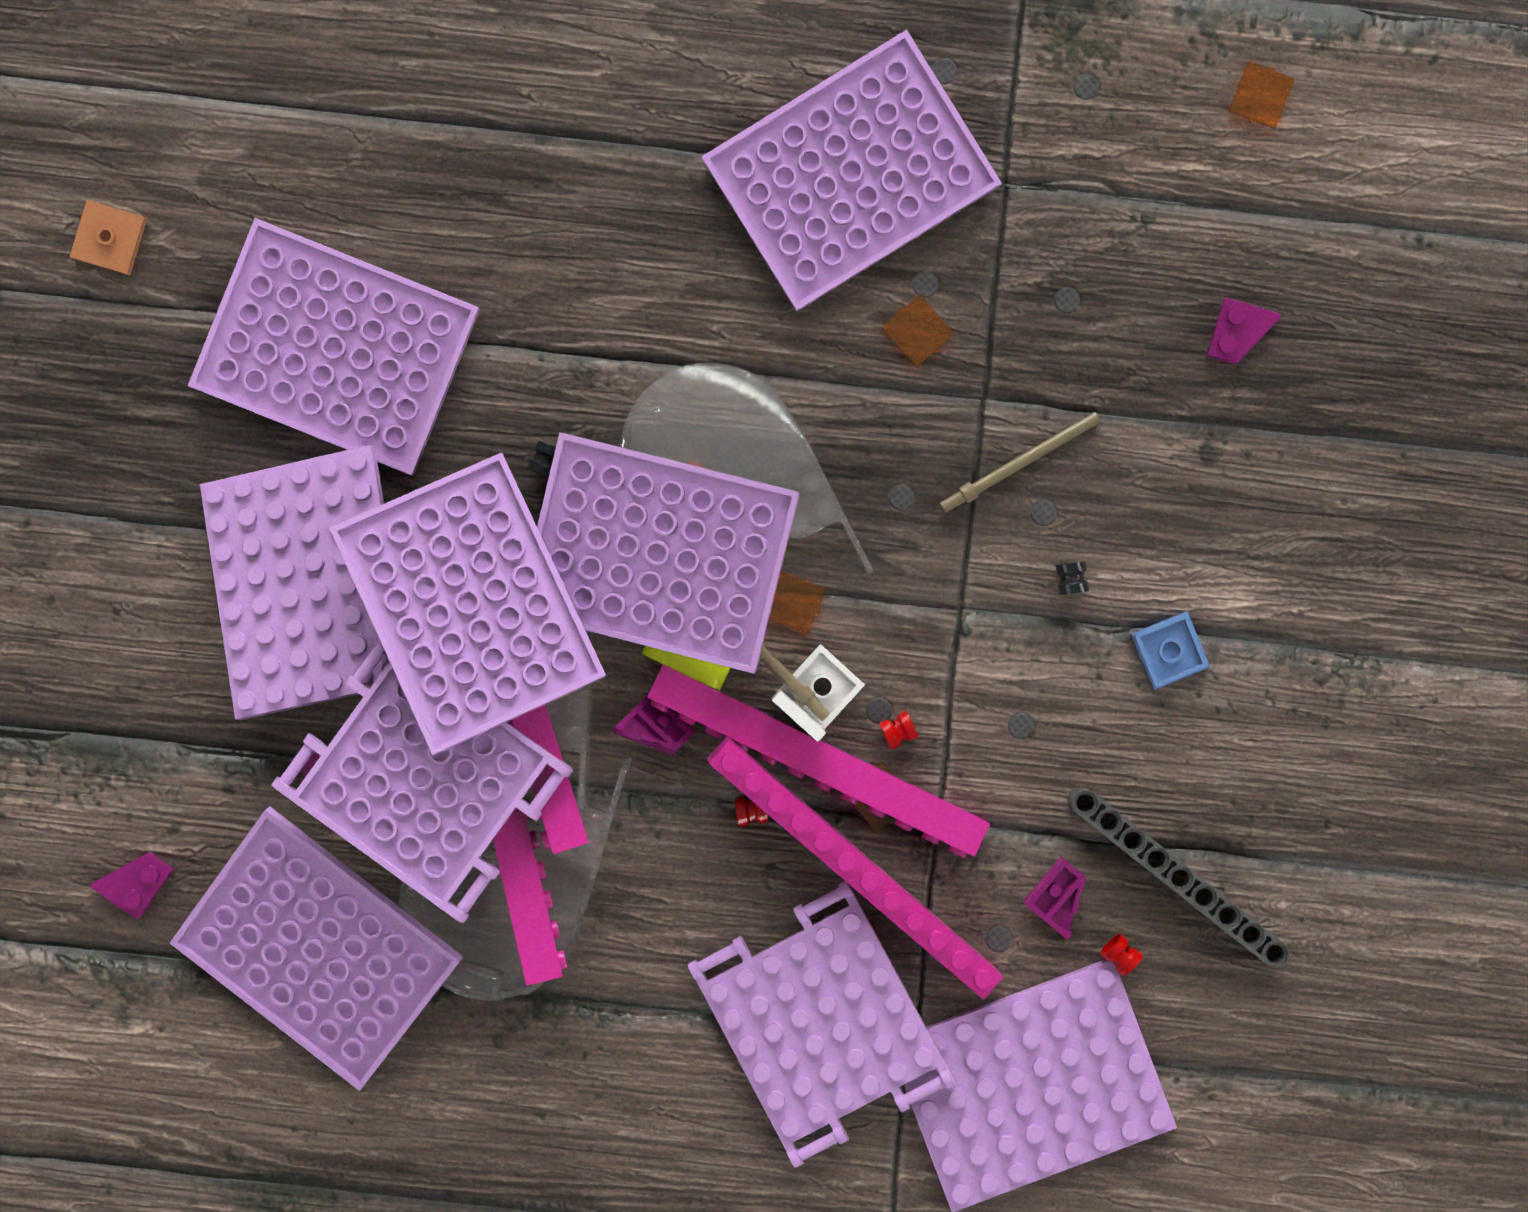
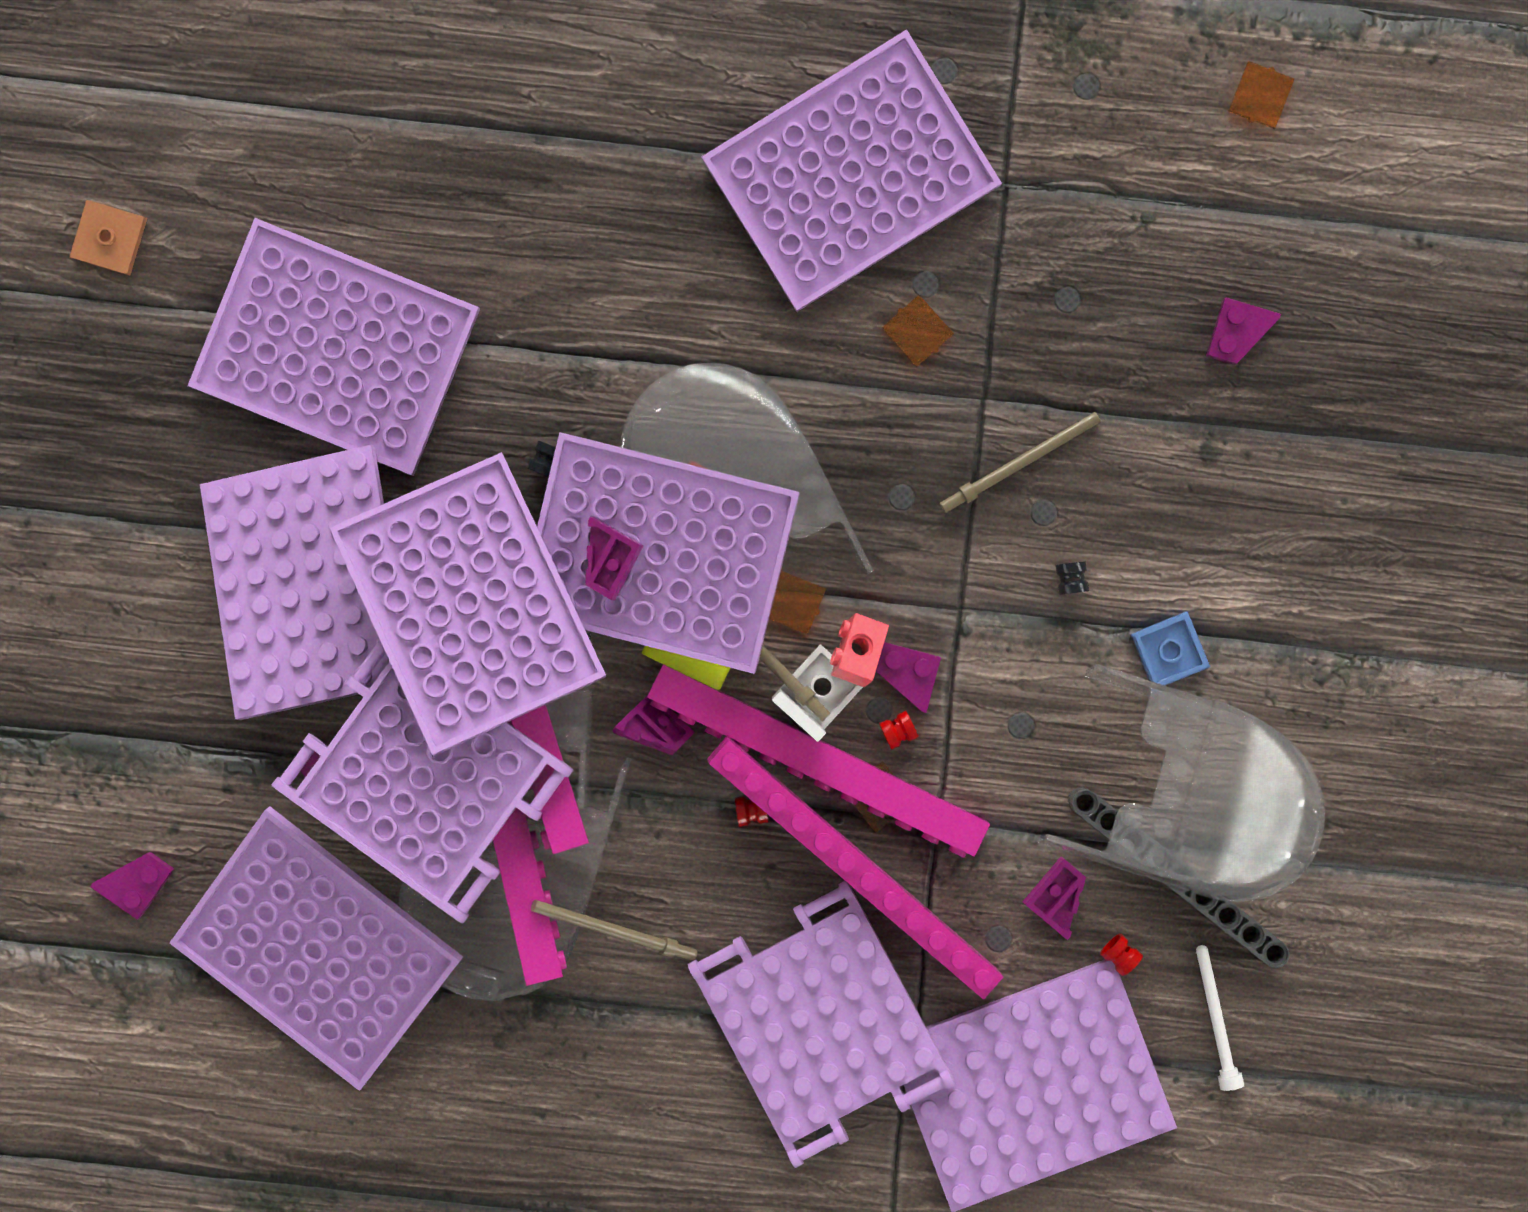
none -> dark tan bar [531,900,697,961]
none -> magenta wing [585,517,644,600]
none -> coral brick [830,613,889,687]
none -> magenta wing [876,642,941,713]
none -> clear windscreen [1037,664,1325,902]
none -> white piece [1196,945,1244,1091]

